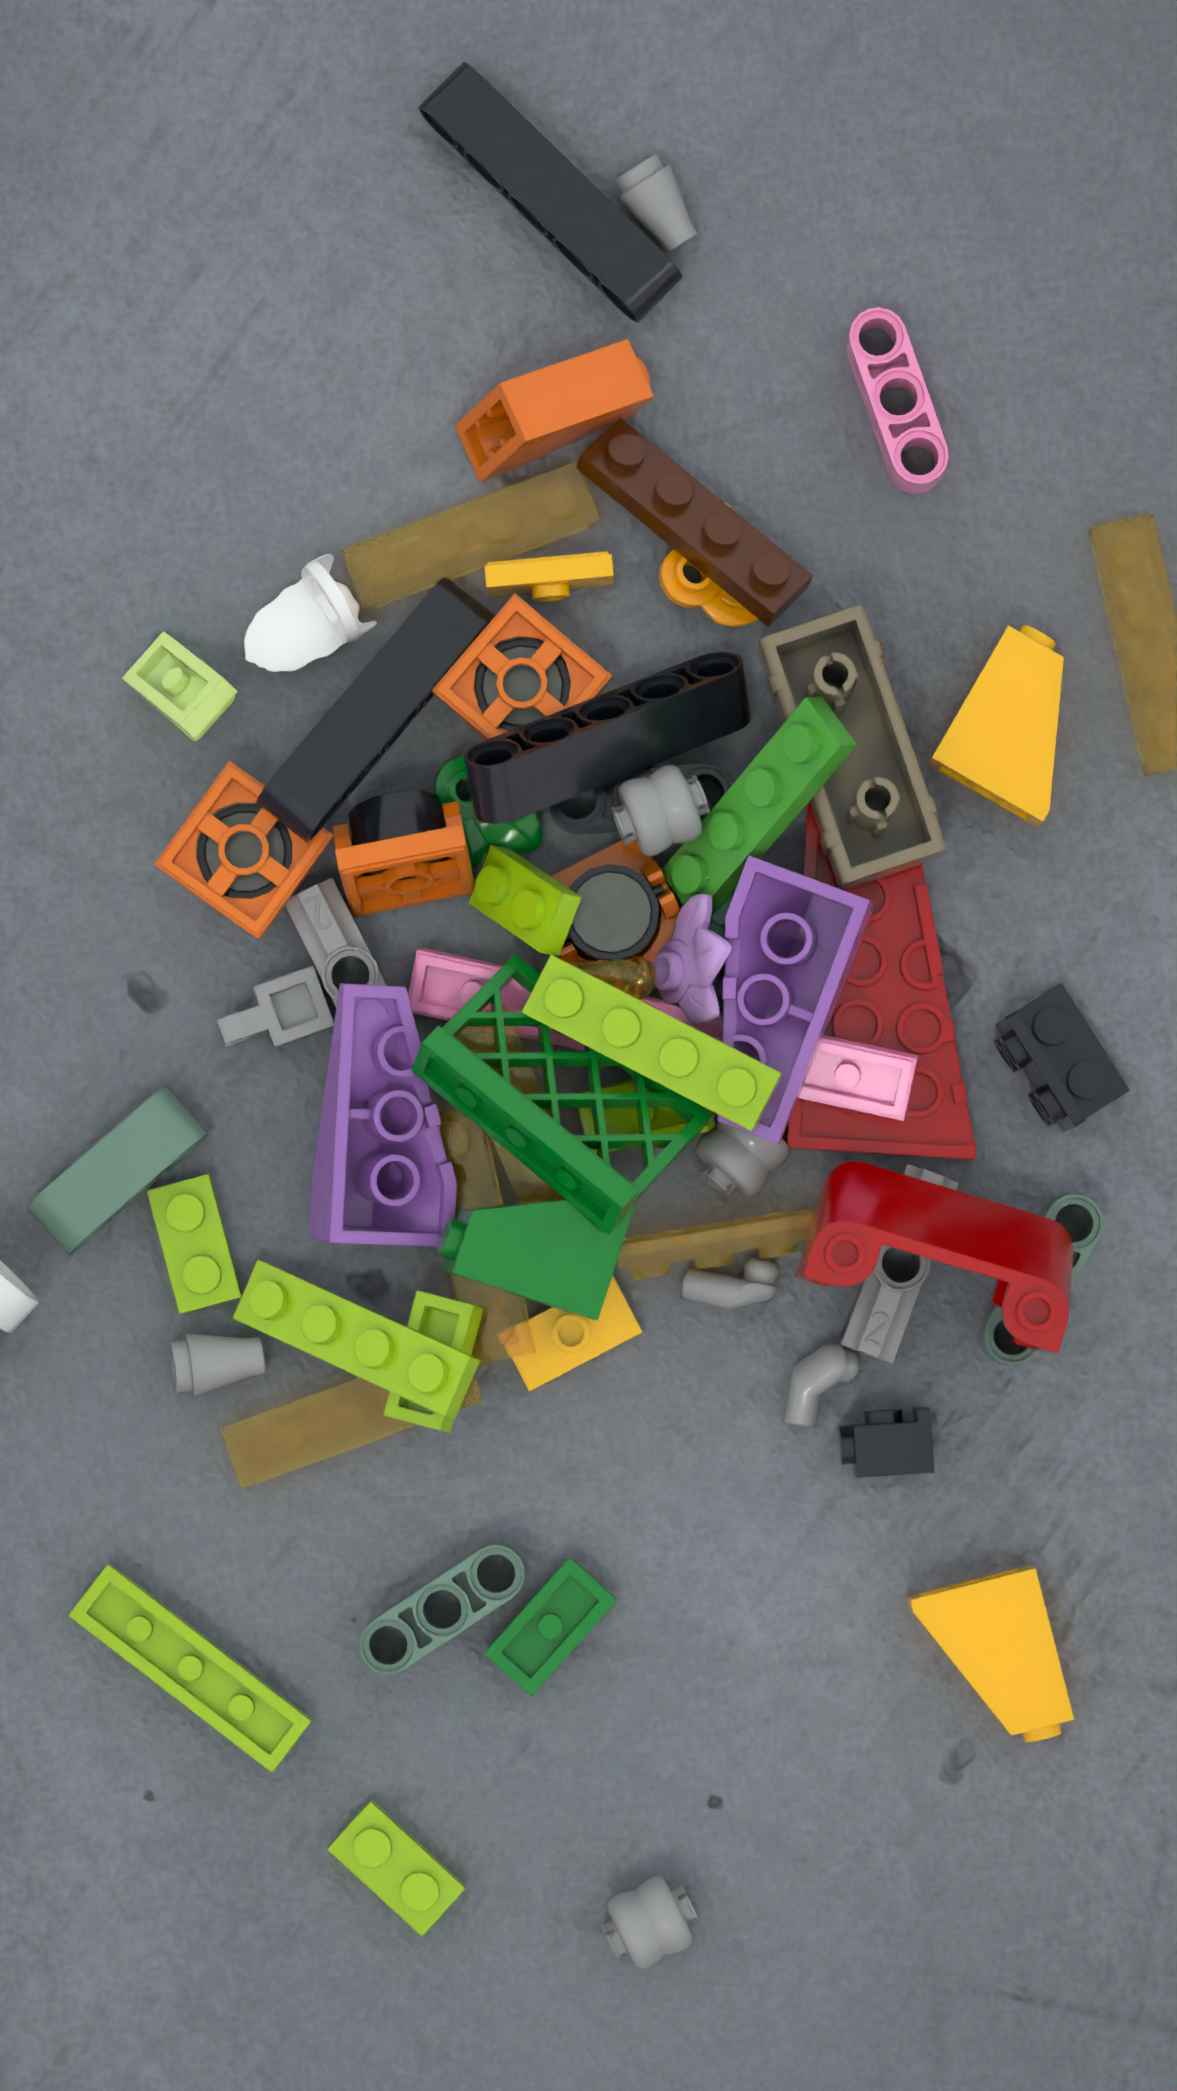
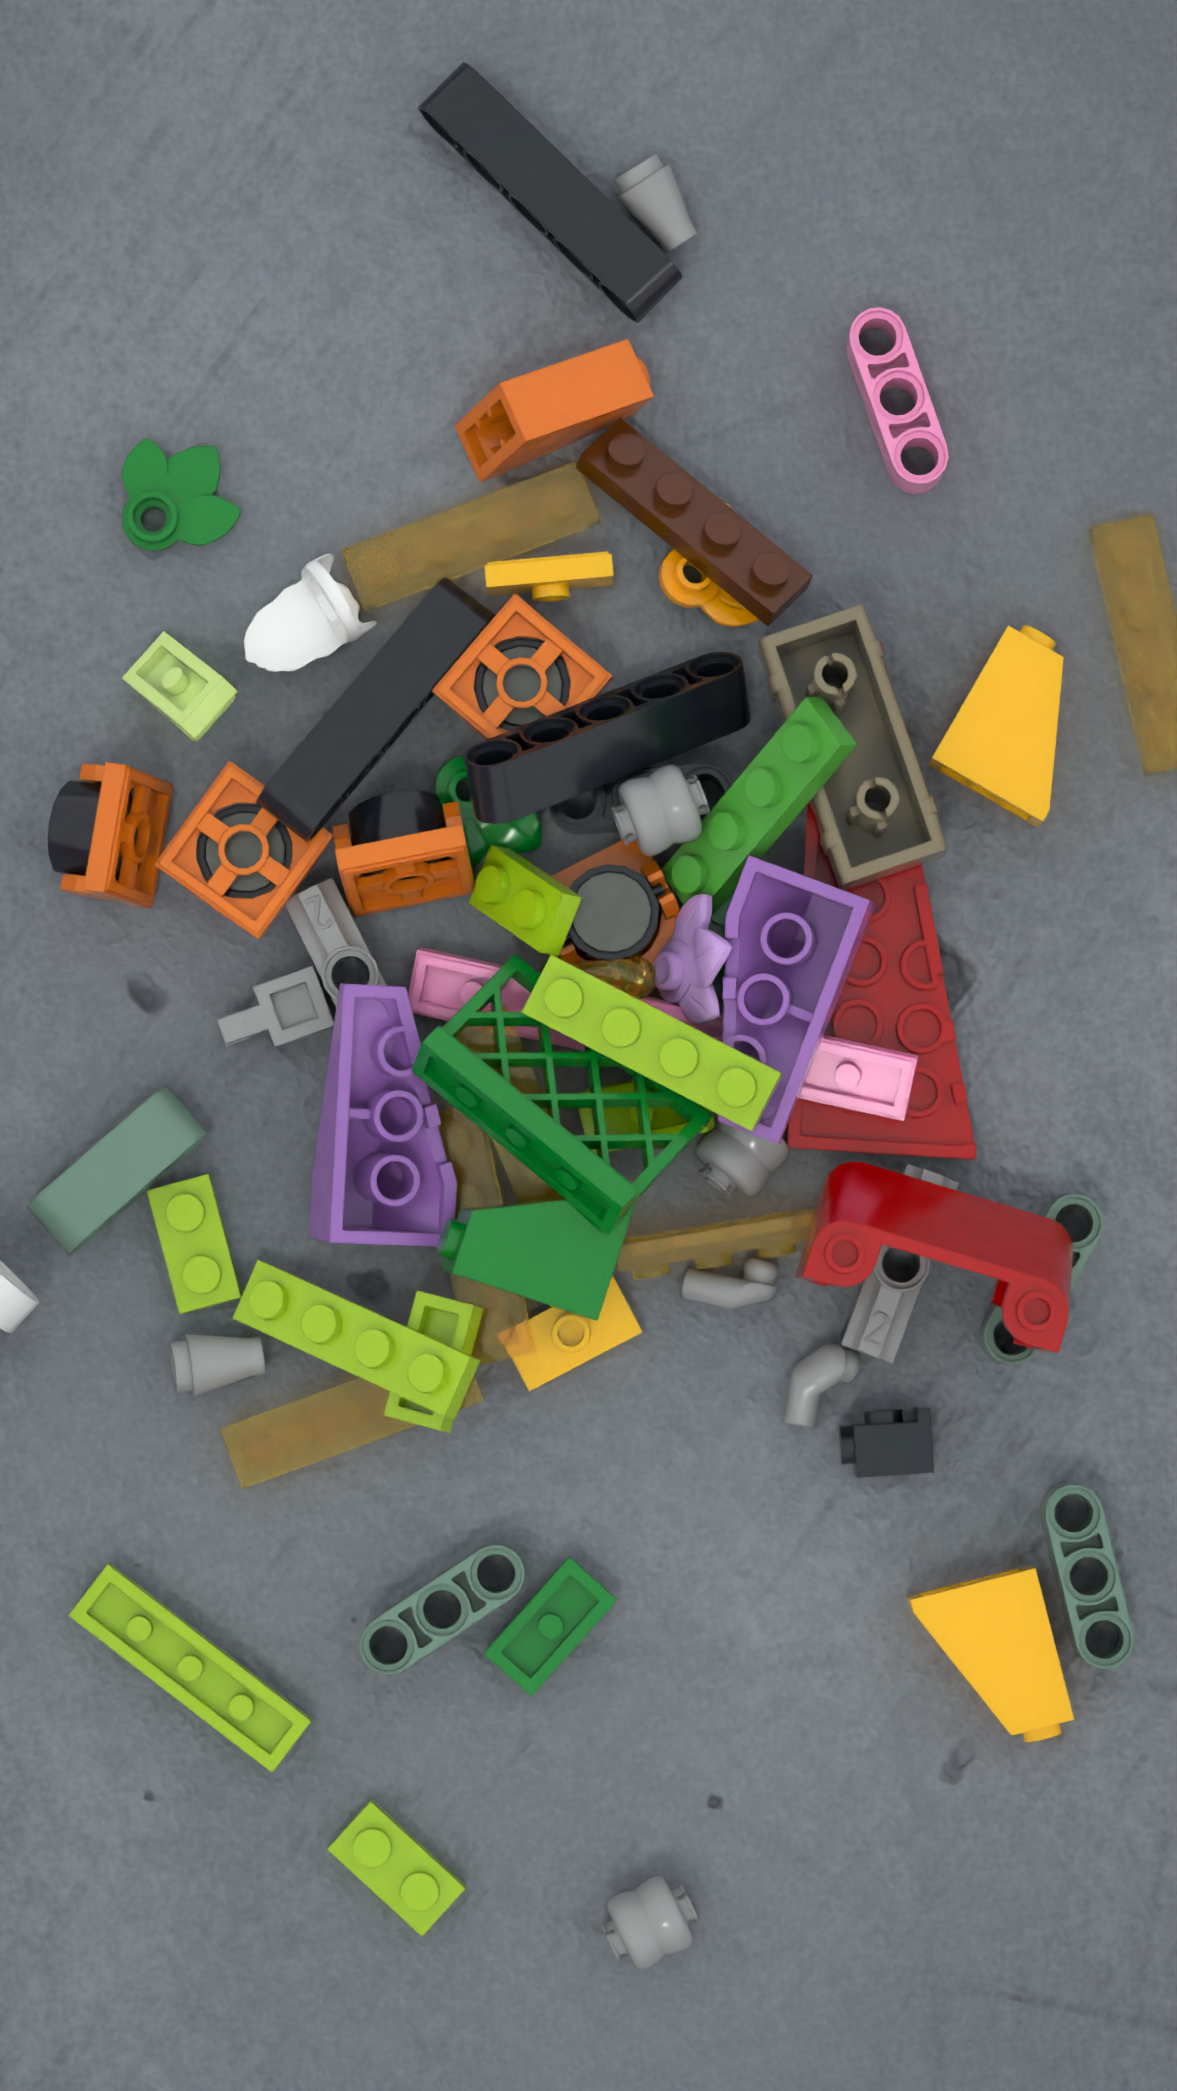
black bracket [993,983,1130,1132] -> none
none -> orange piece [47,762,174,909]
none -> green plate [122,438,241,552]
none -> sand green beam [1040,1482,1134,1669]

